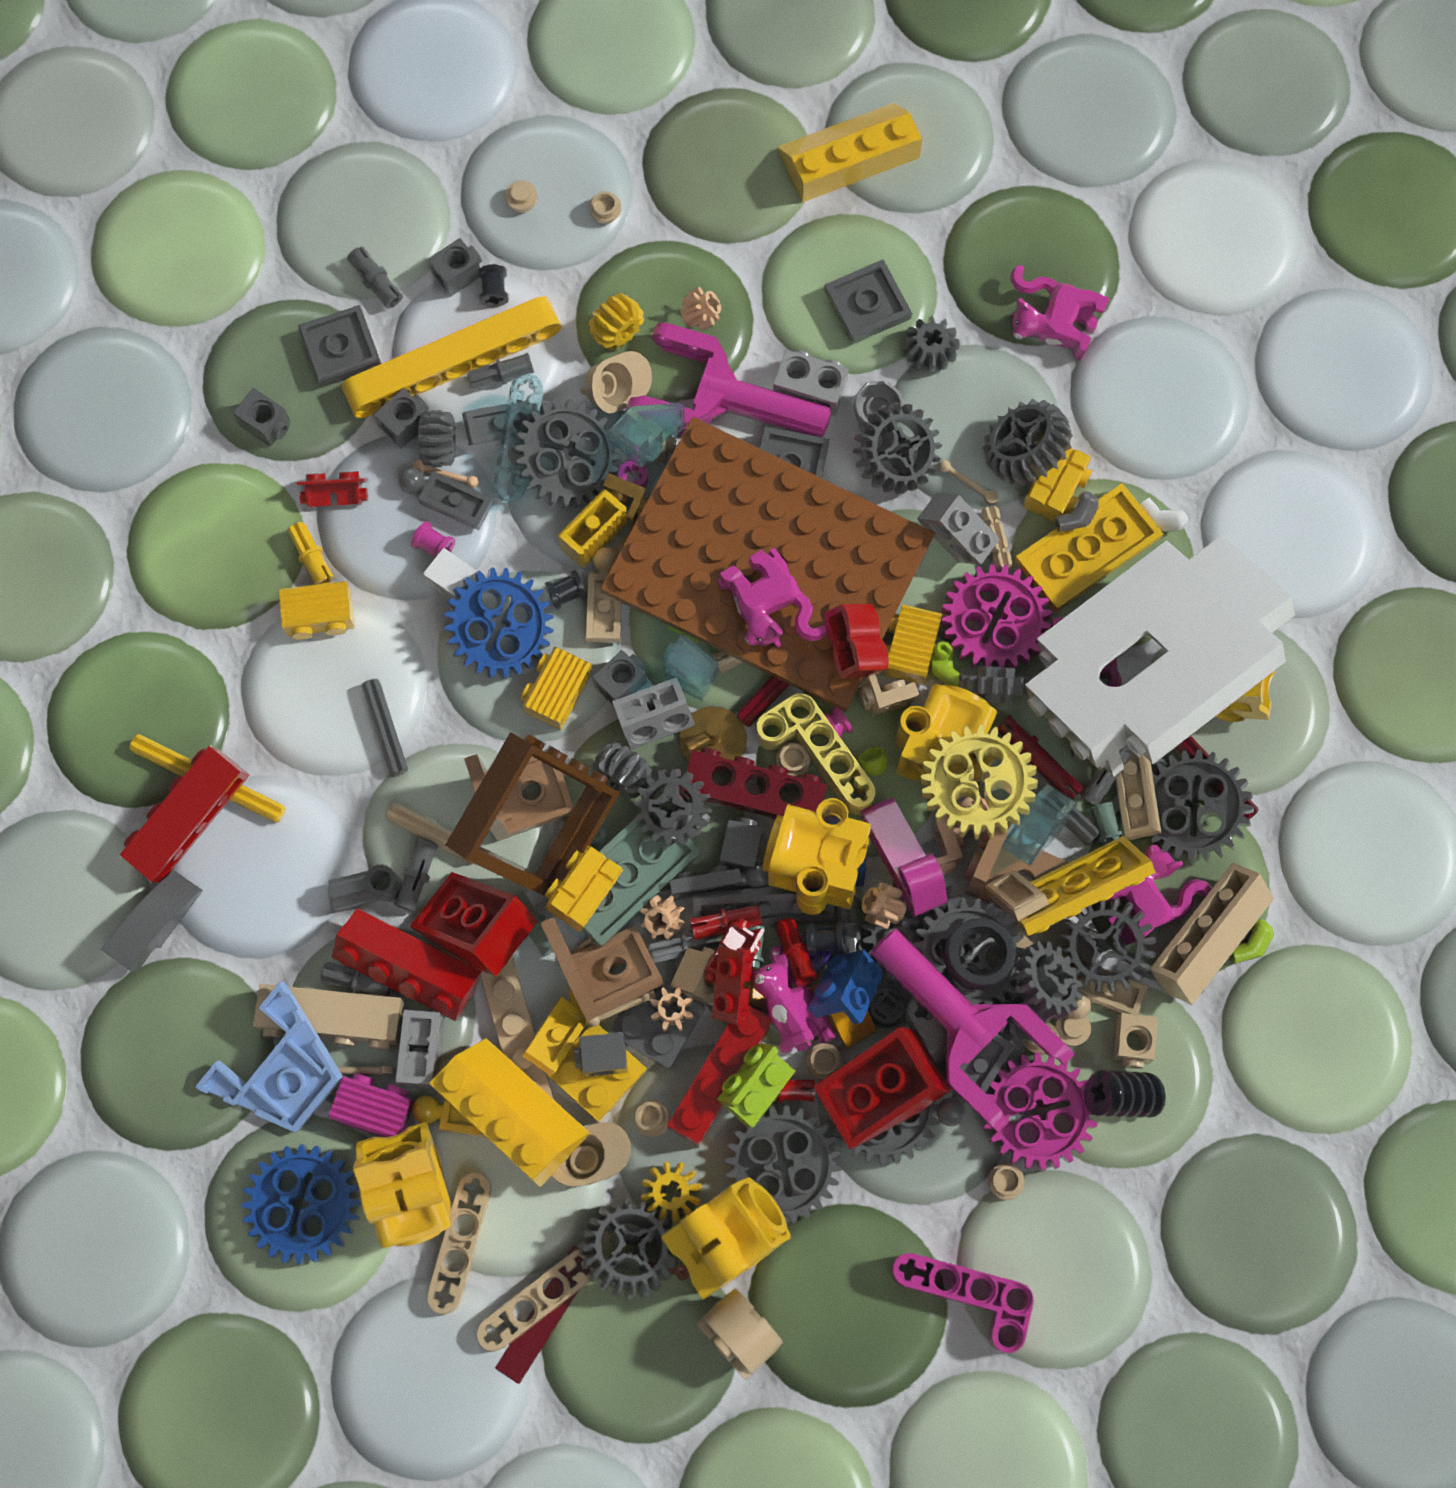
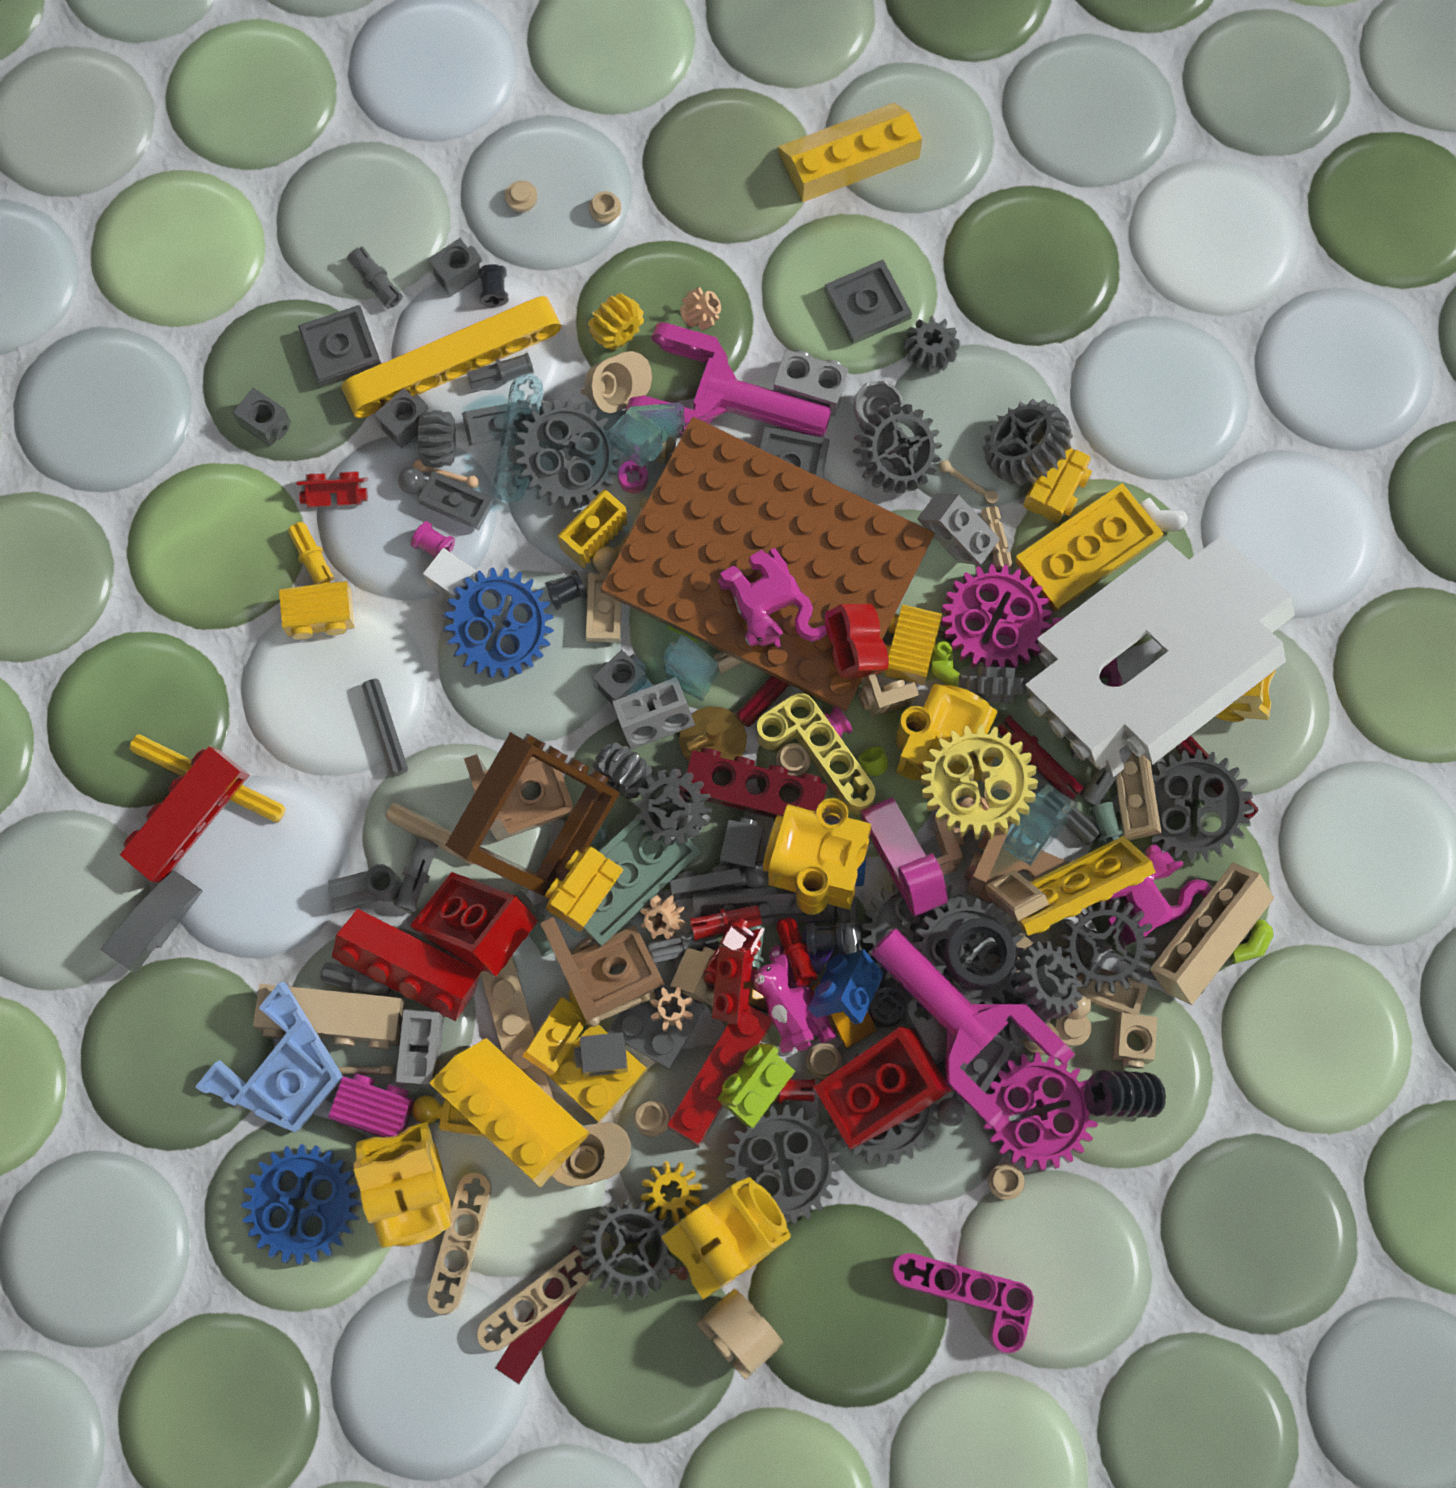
yellow brick [521,646,592,730] -> none
pearl gold bracket [603,473,649,522] -> none
light nougat gear [862,882,906,929] -> none
dark pink animal [1010,265,1110,361] -> none
dark grey arm [1055,491,1099,533] -> none

